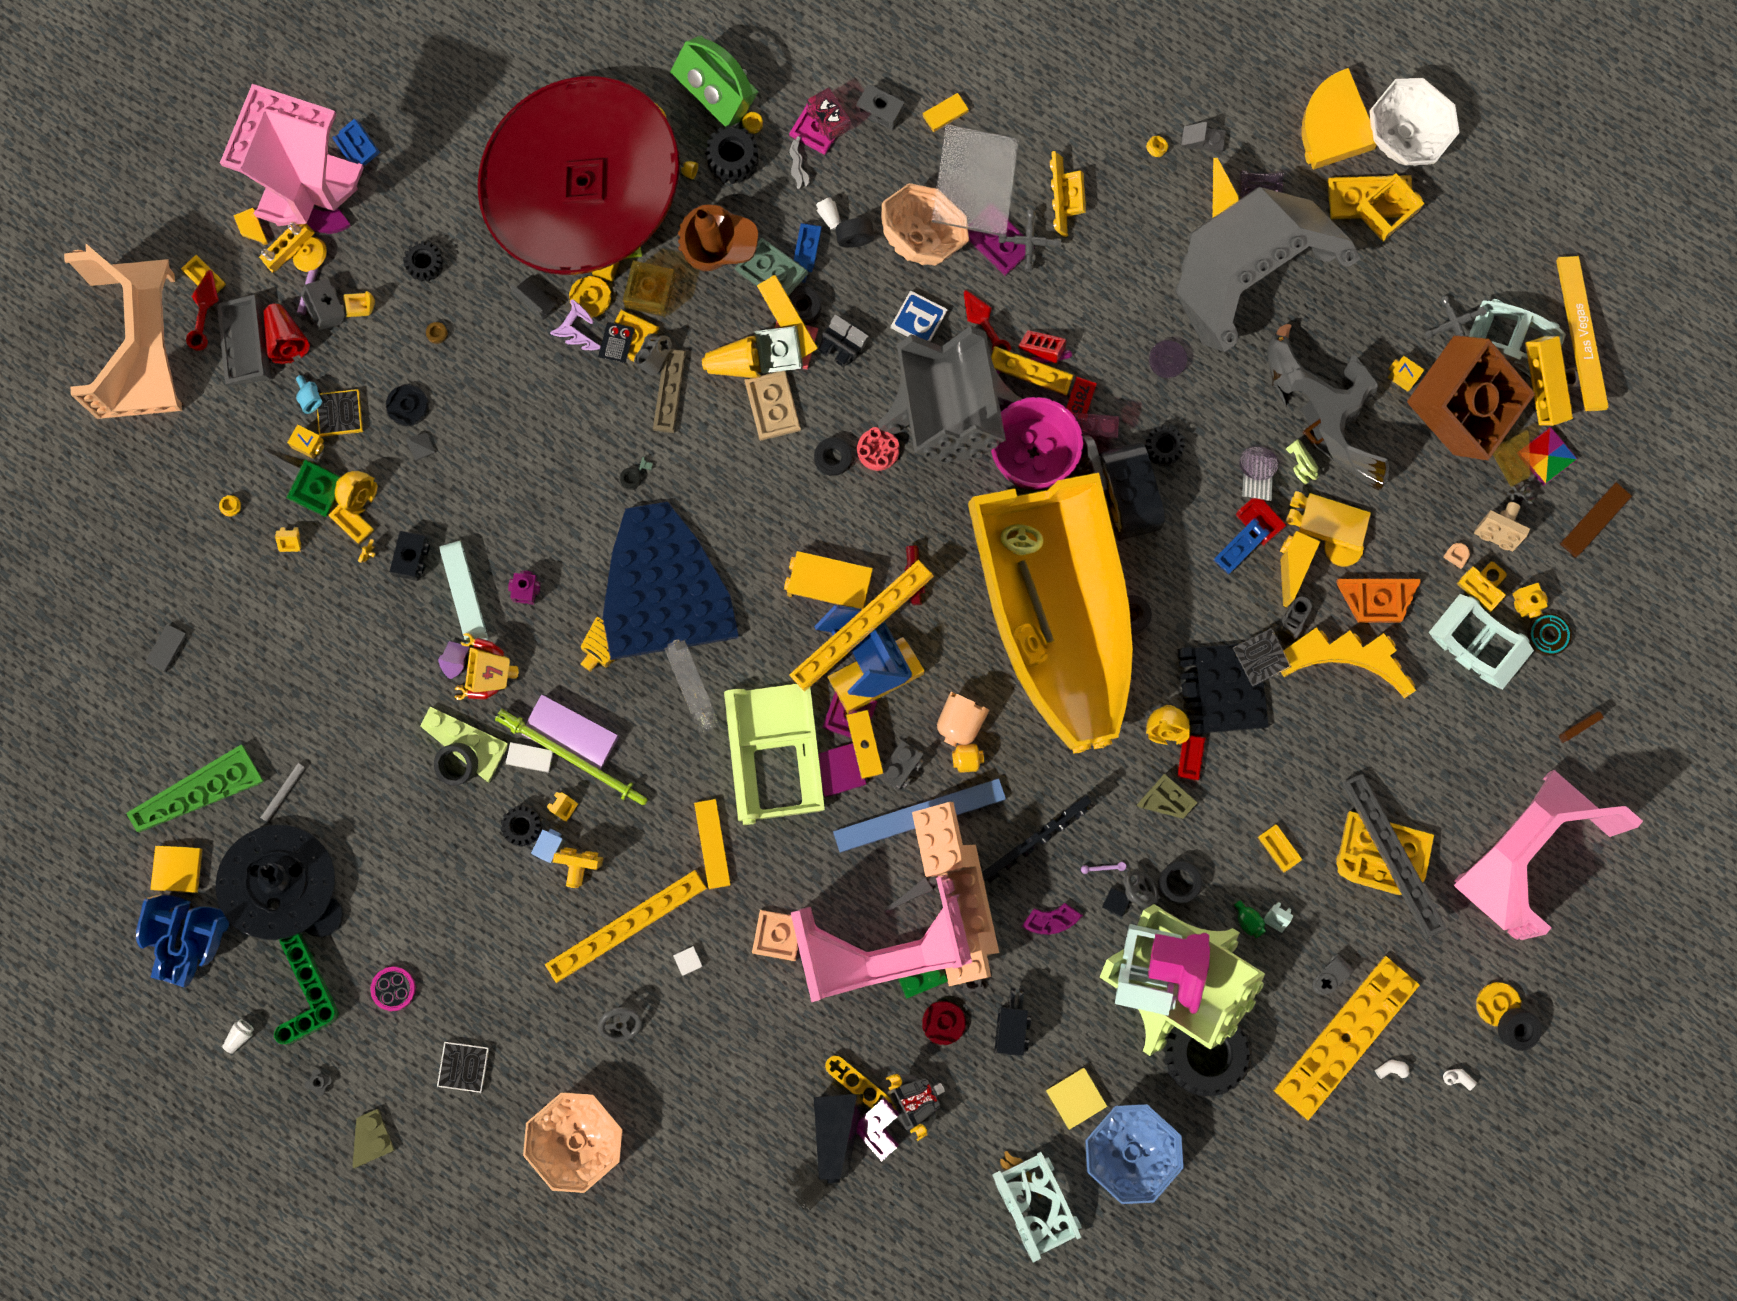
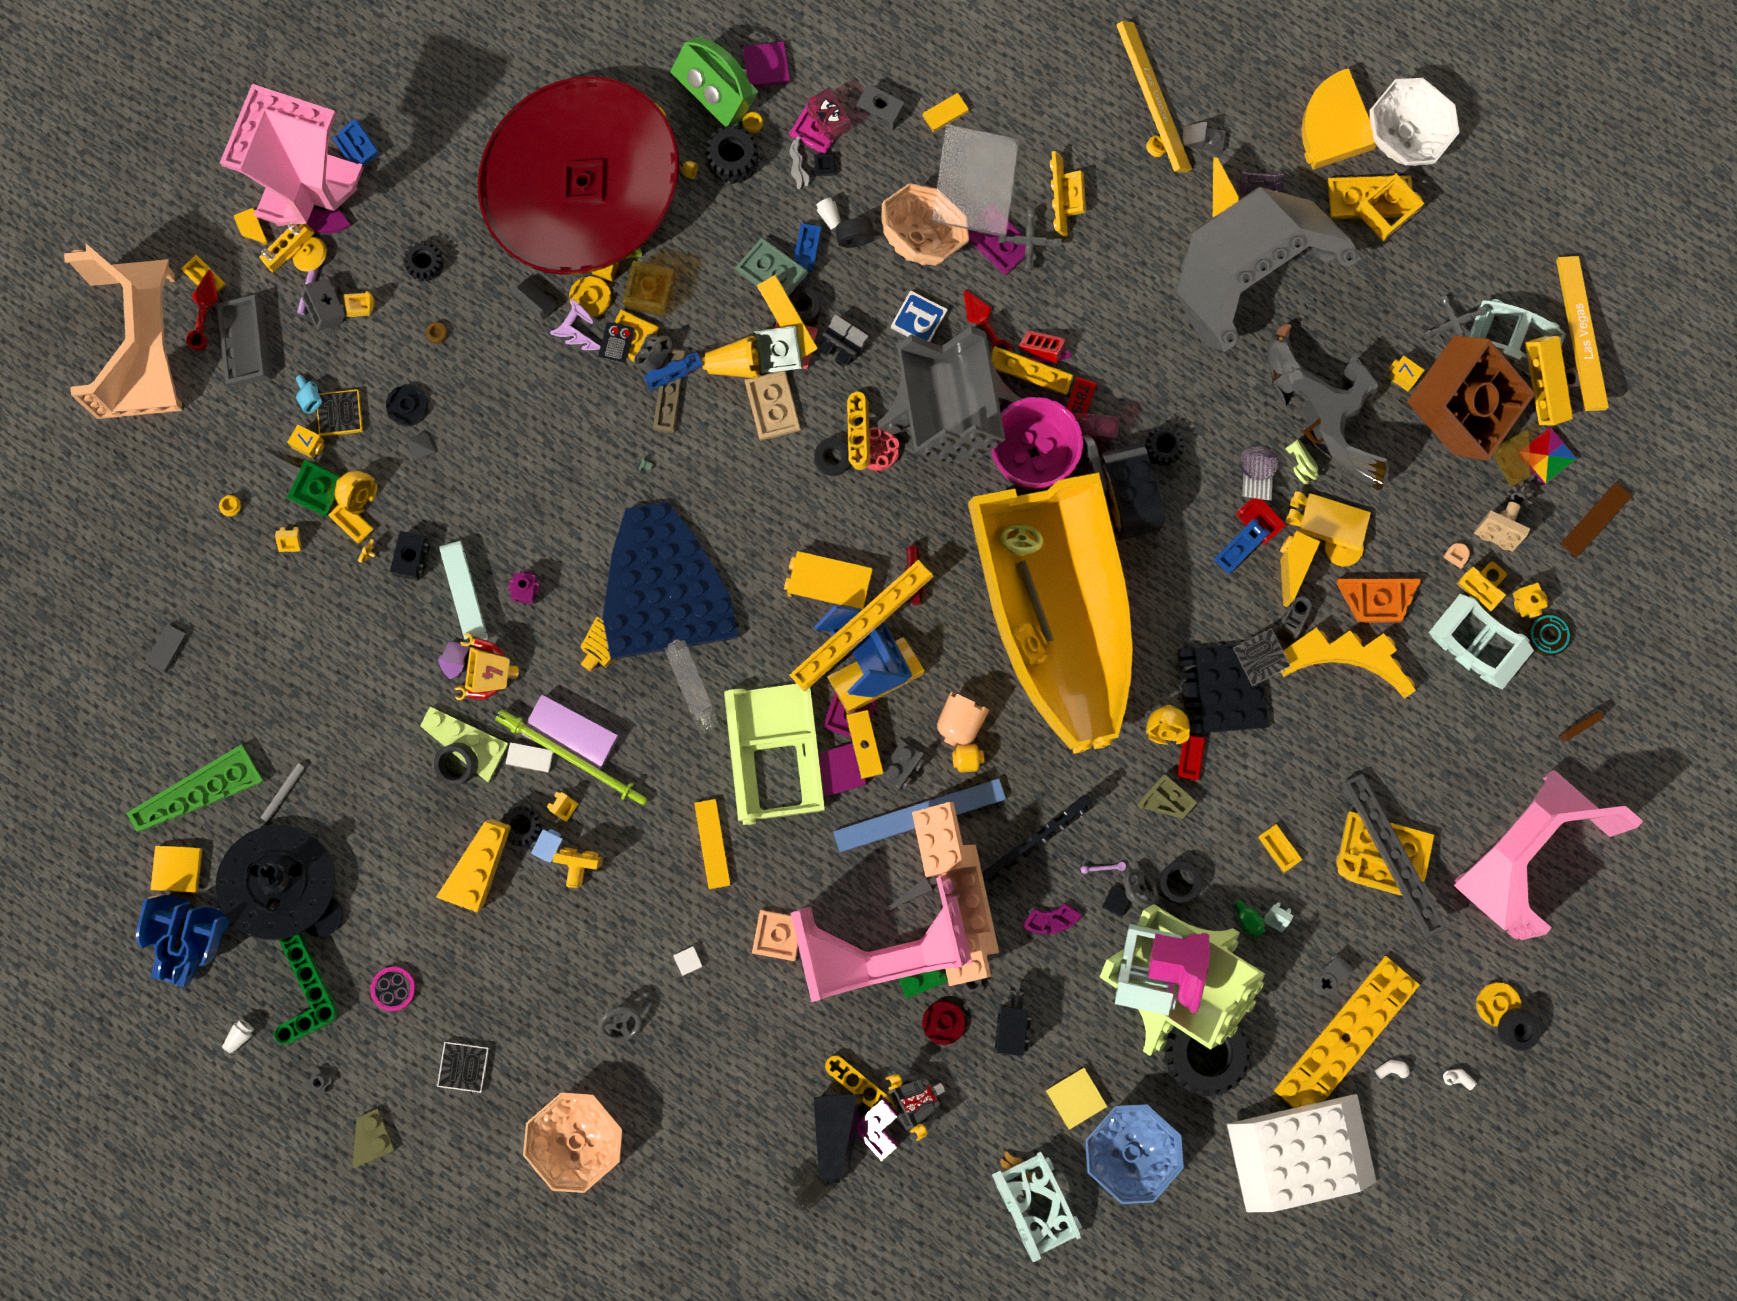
red cone [264,303,310,364] -> none
yellow tile [545,870,707,983] -> none
pearl dark grey tile [620,468,641,490] -> none
dark orange piece [678,205,758,271] -> none
black tyre [1127,595,1152,635] -> none
clear purple piece [1149,340,1187,378] -> none
none -> yellow wedge [436,819,511,912]
none -> blue hinge [644,352,702,391]
none -> magenta tile [743,41,790,87]
none -> black tile [814,154,836,176]
none -> yellow beam [847,392,870,470]
none -> yellow tile [1117,21,1192,173]
none -> white slope [1227,1094,1376,1212]

